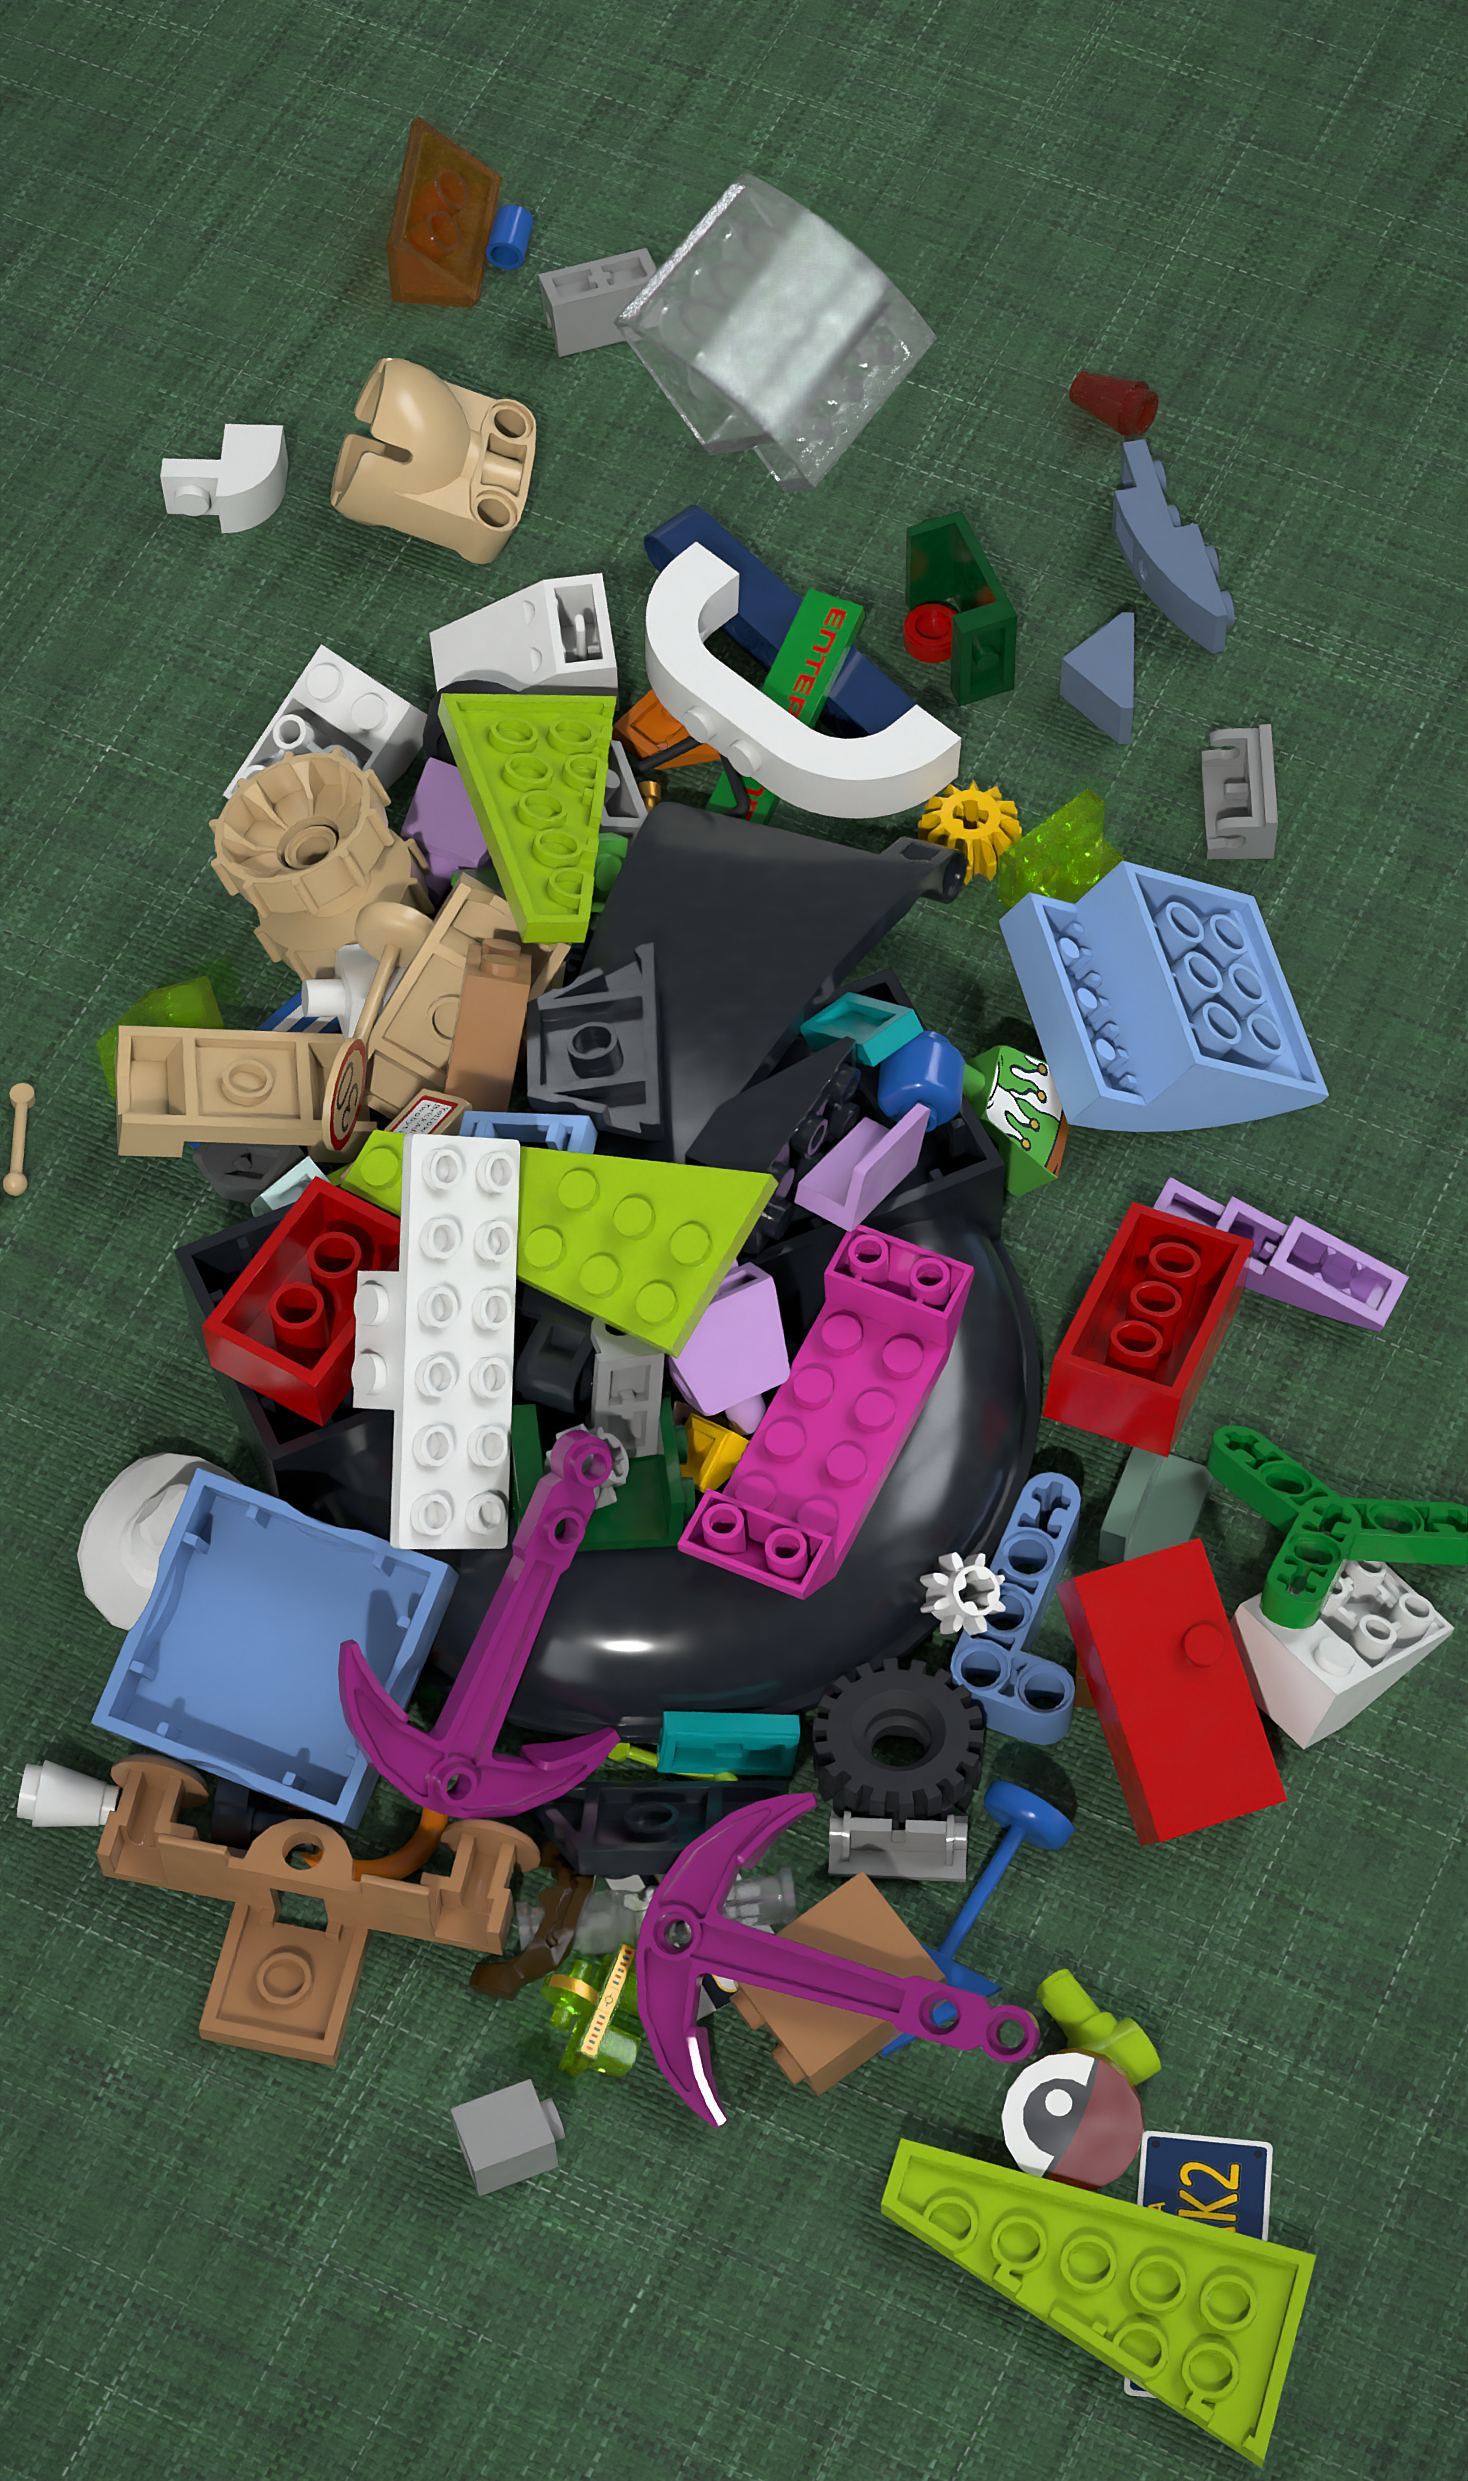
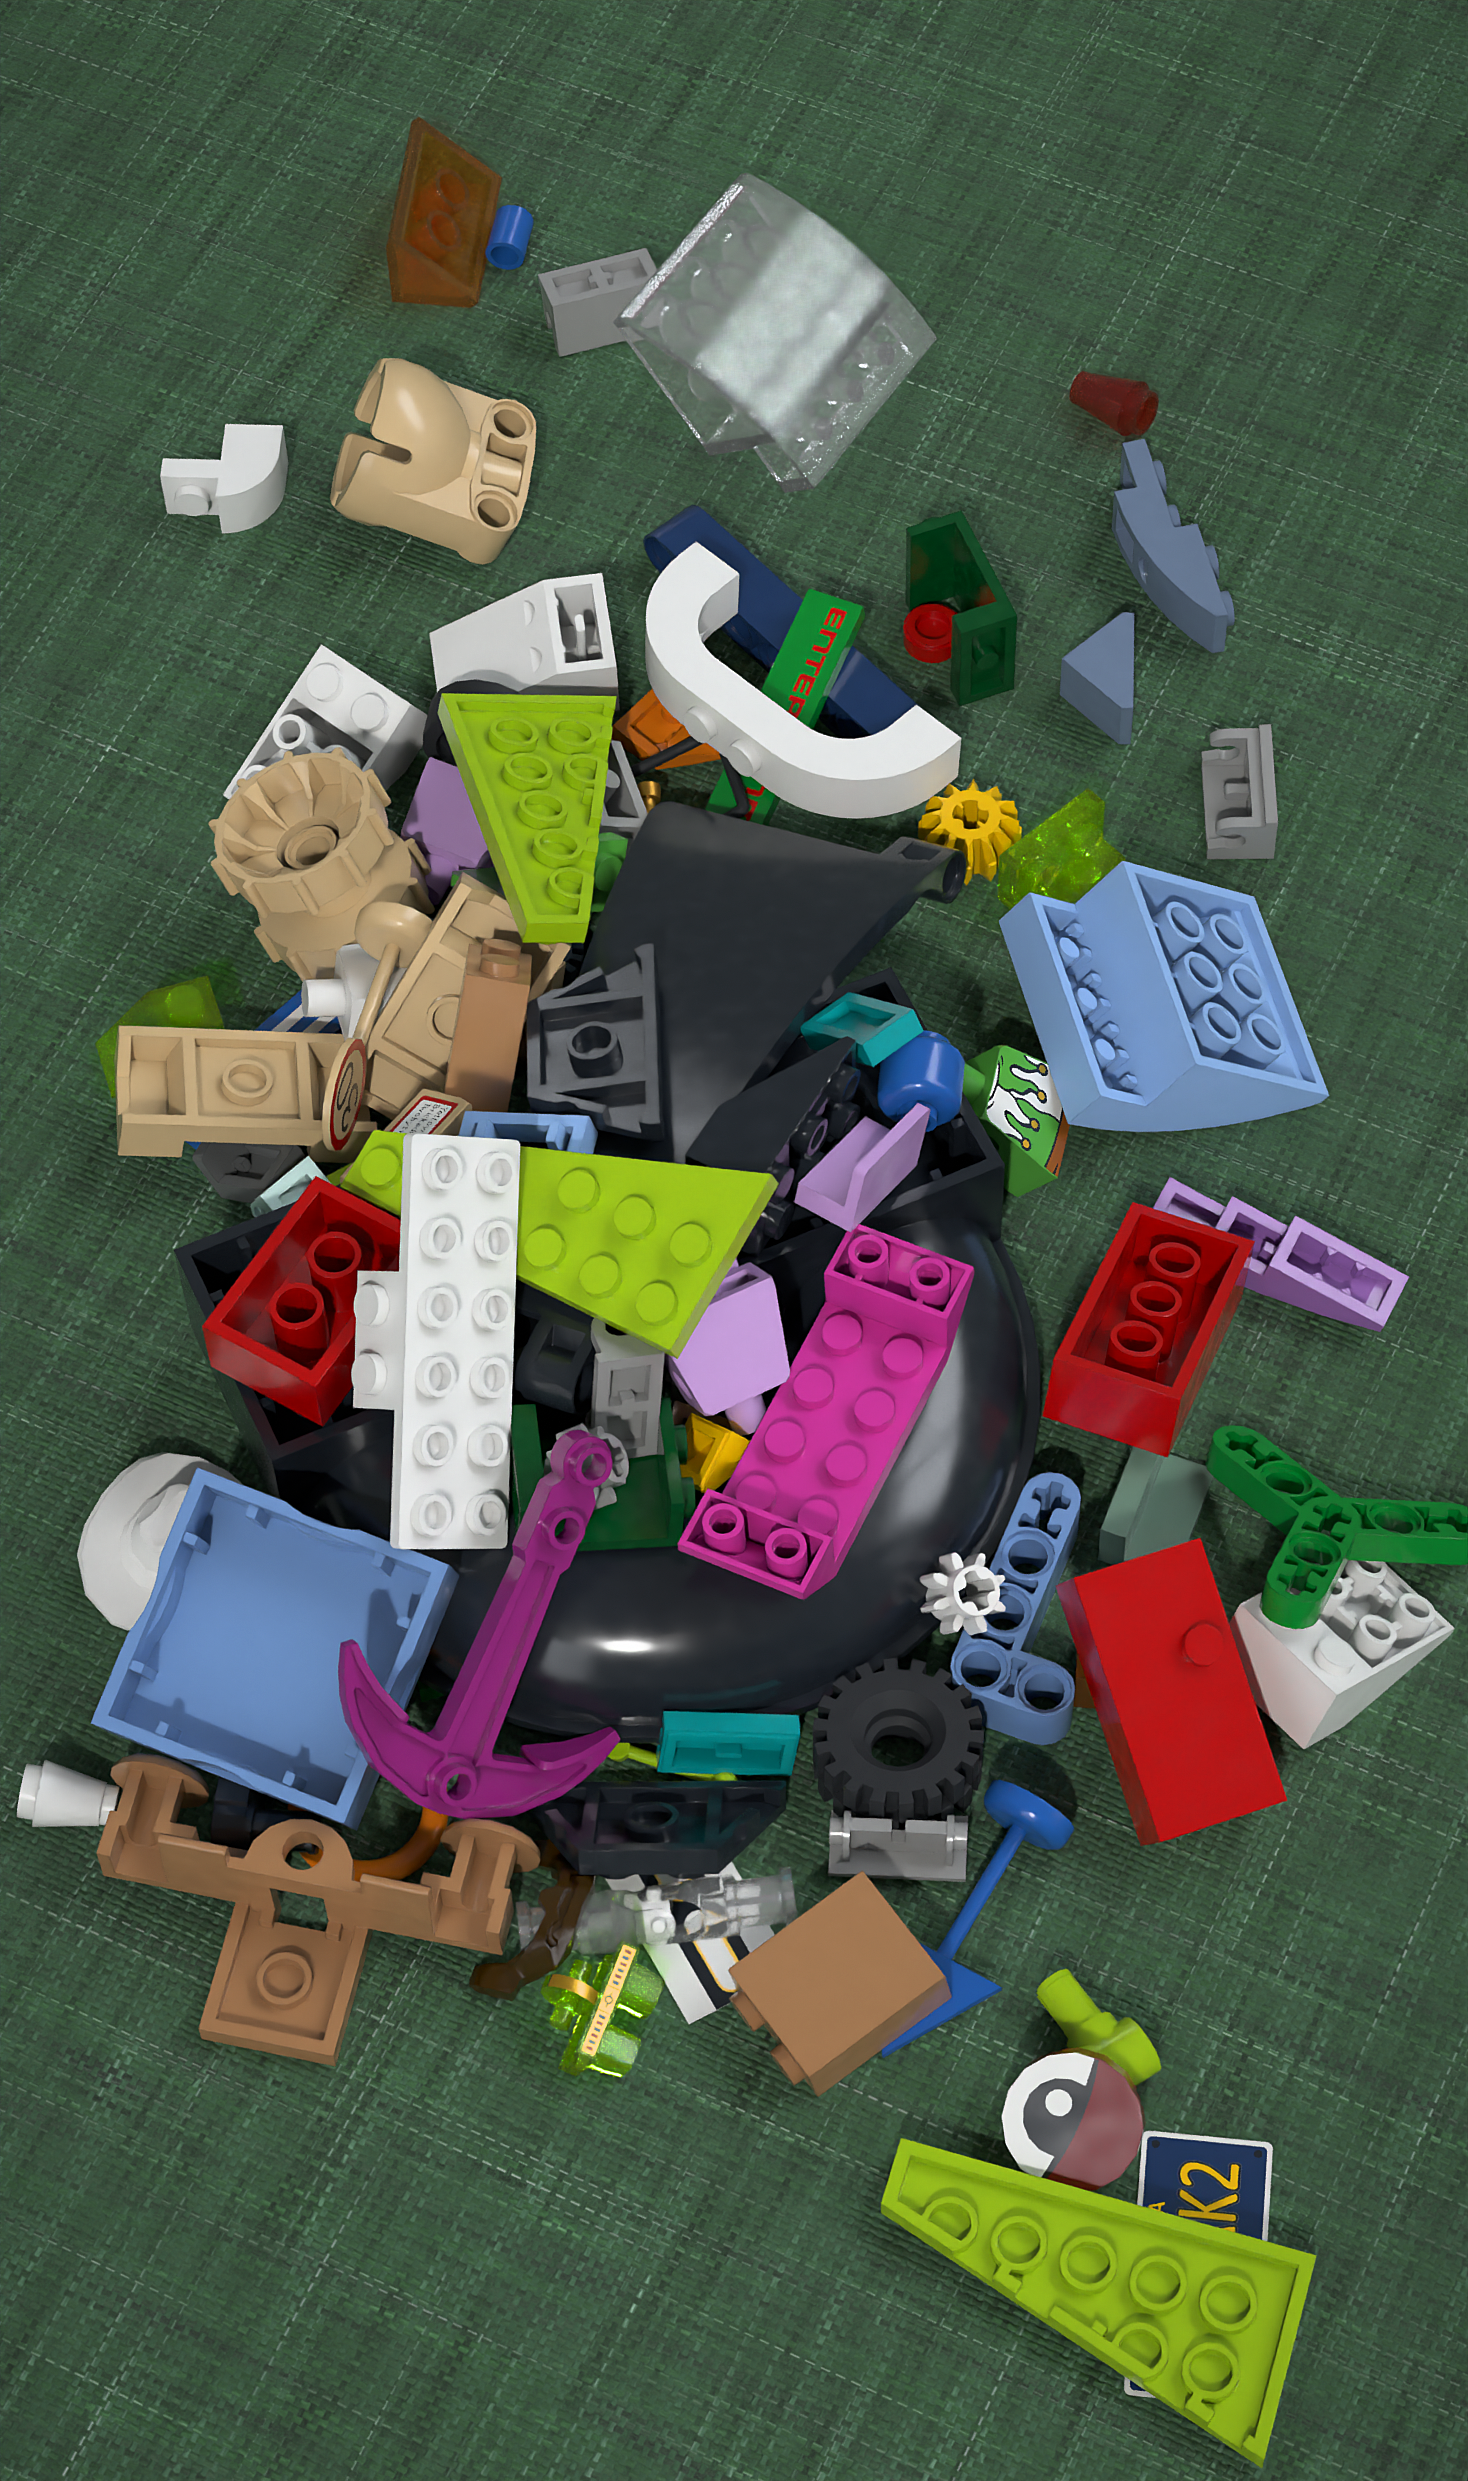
tan hinge [3,1083,36,1196] -> none
light grey brick [450,2079,565,2197] -> none
magenta piece [636,1793,1040,2129] -> none

